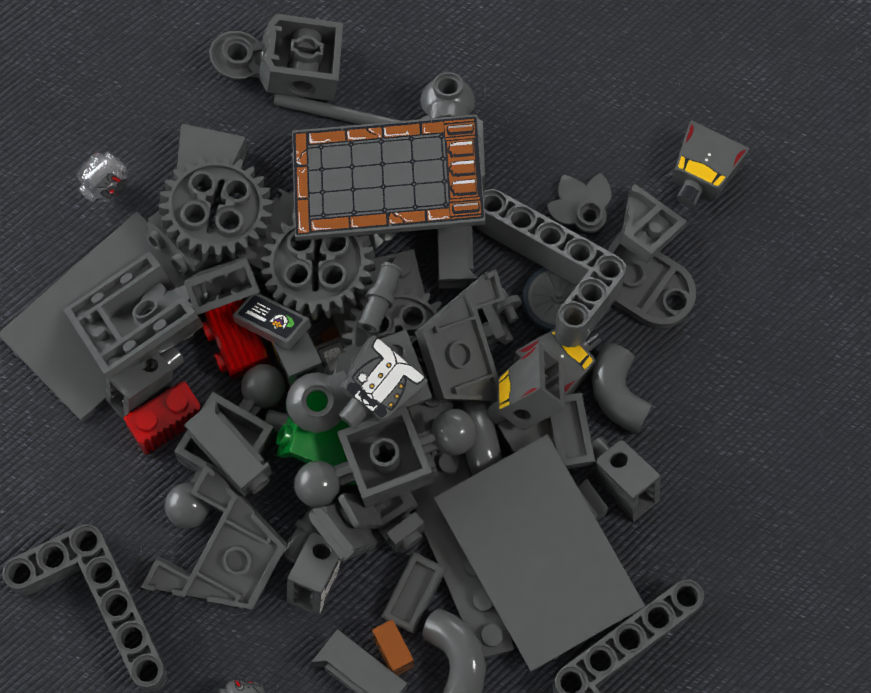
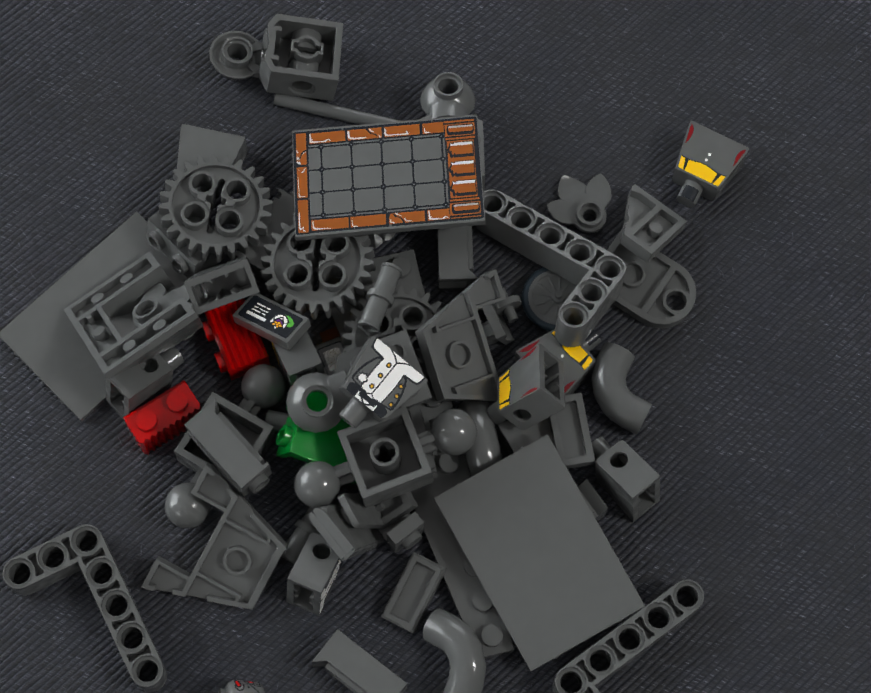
clear head [77,151,128,202] -> none
dark orange piece [372,619,414,676] -> none

